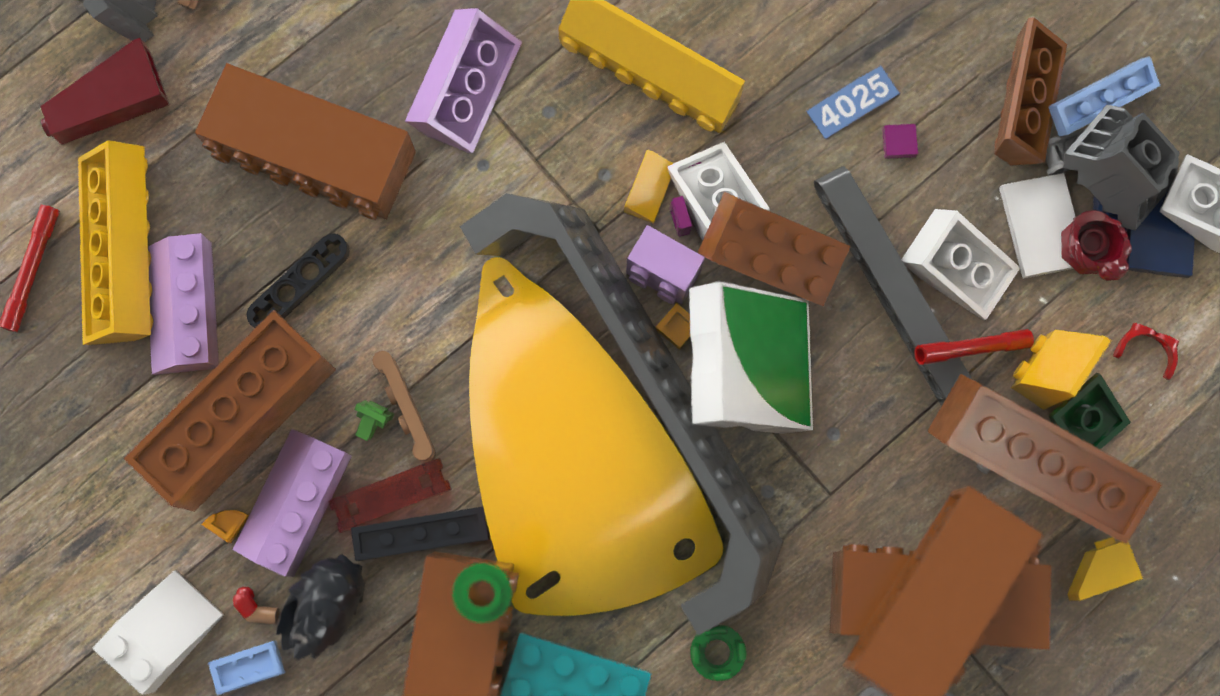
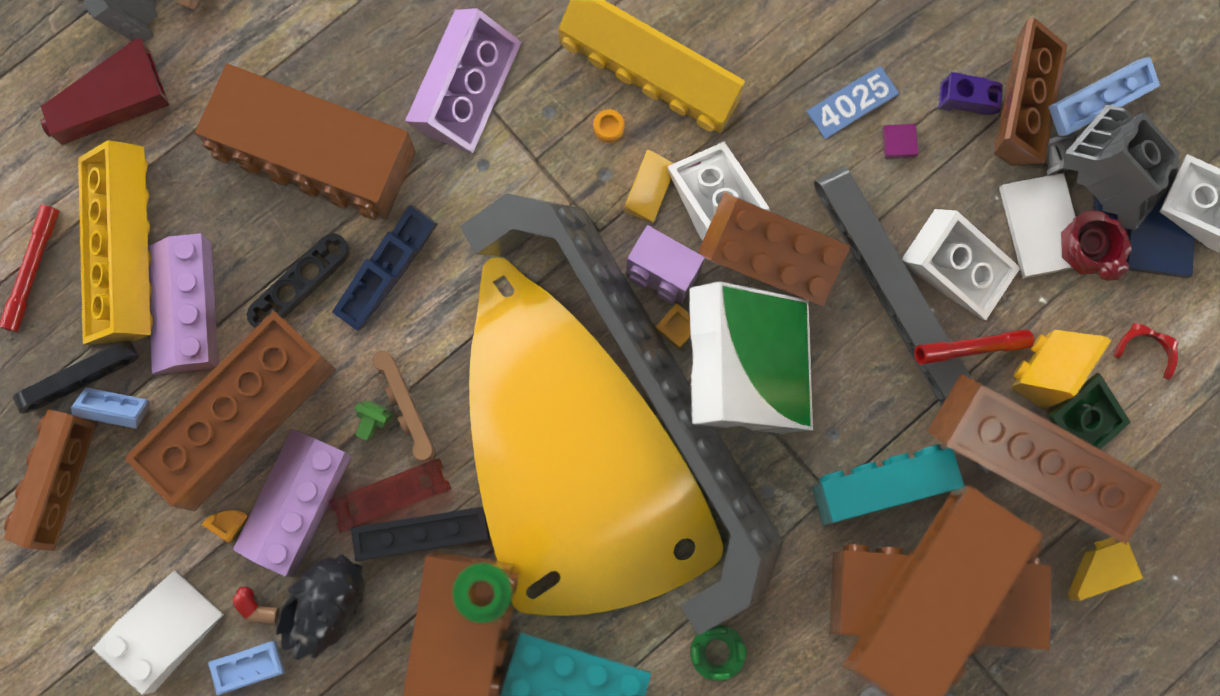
magenta tile [669,196,692,237] -> none
none -> dark orange slope [3,409,97,551]
none -> black beam [12,341,139,414]
none -> light blue plate [71,387,149,429]
none -> dark blue slope [332,205,439,331]
none -> light orange tile [593,109,625,143]
none -> teal brick [812,444,964,526]
none -> dark purple leg [938,72,1003,115]

